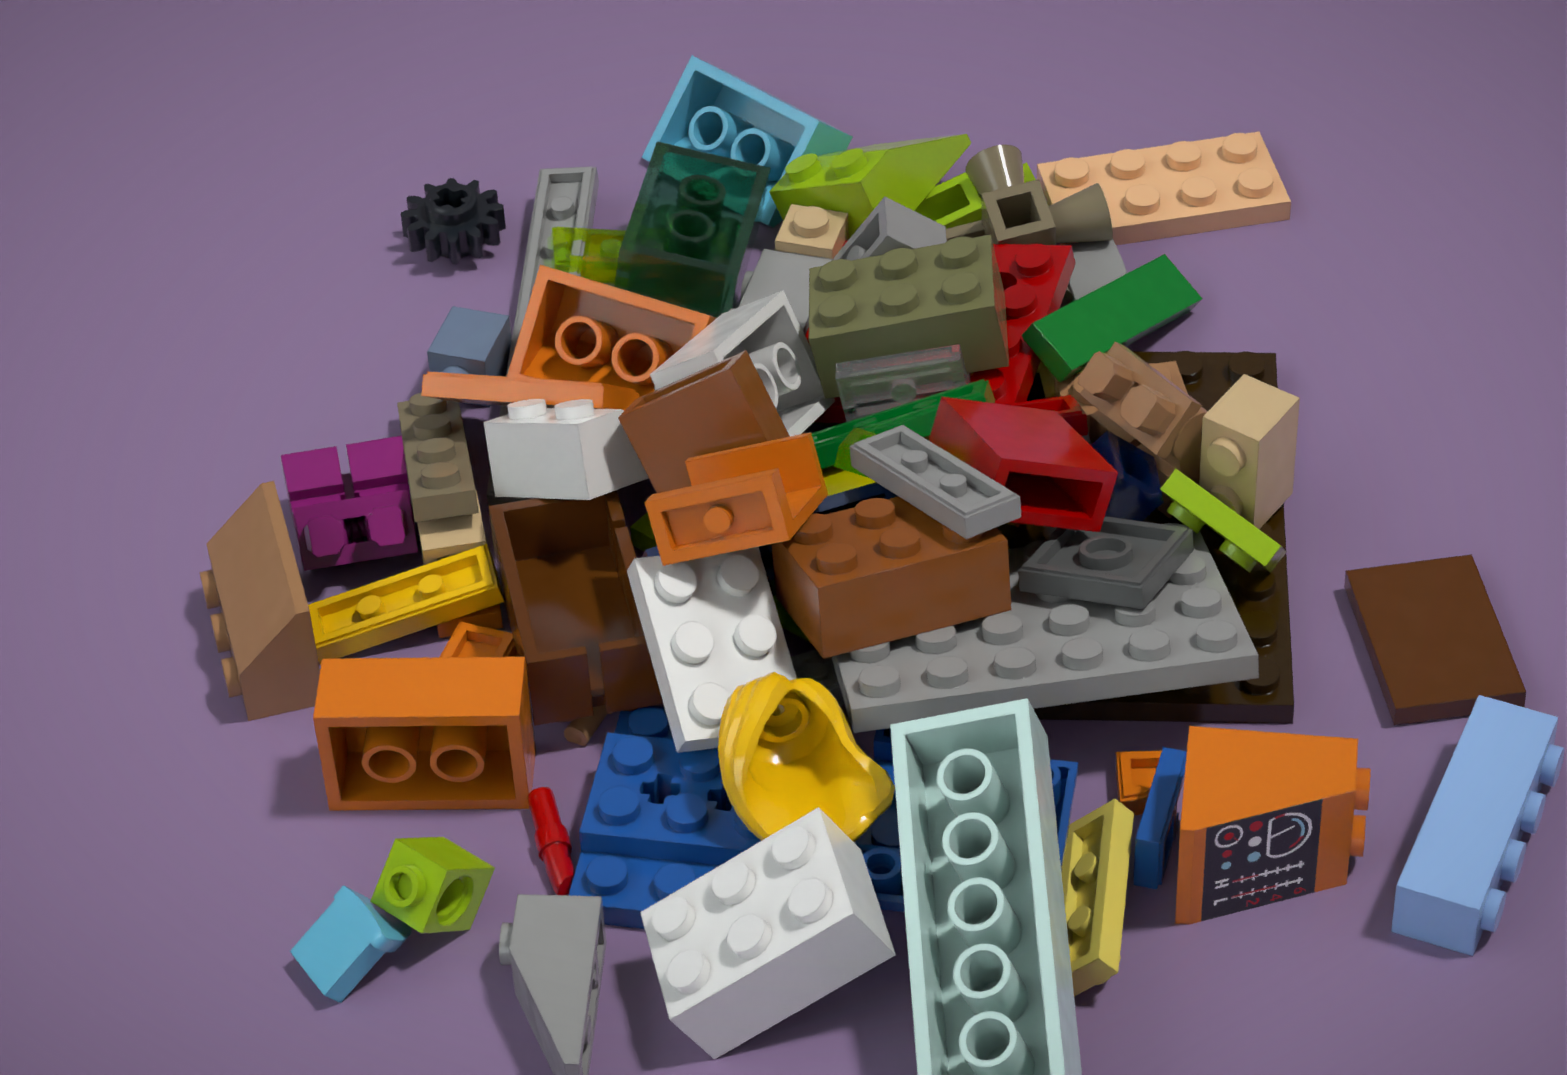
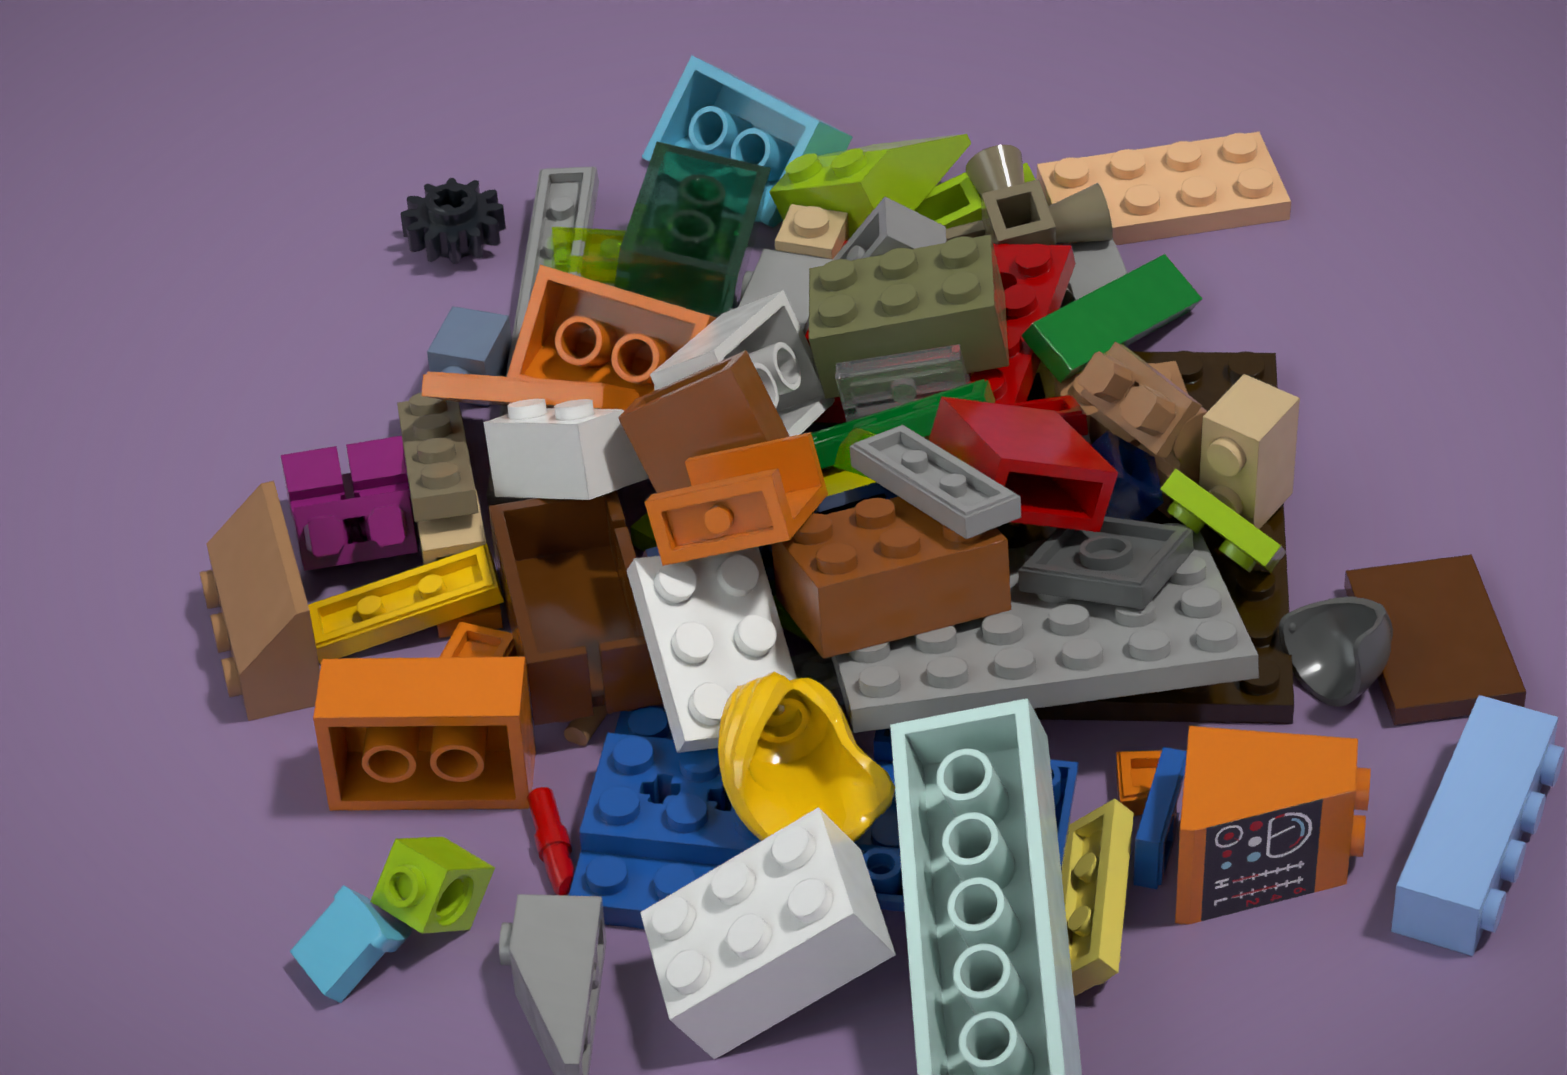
none -> dark grey helmet [1279,597,1393,707]

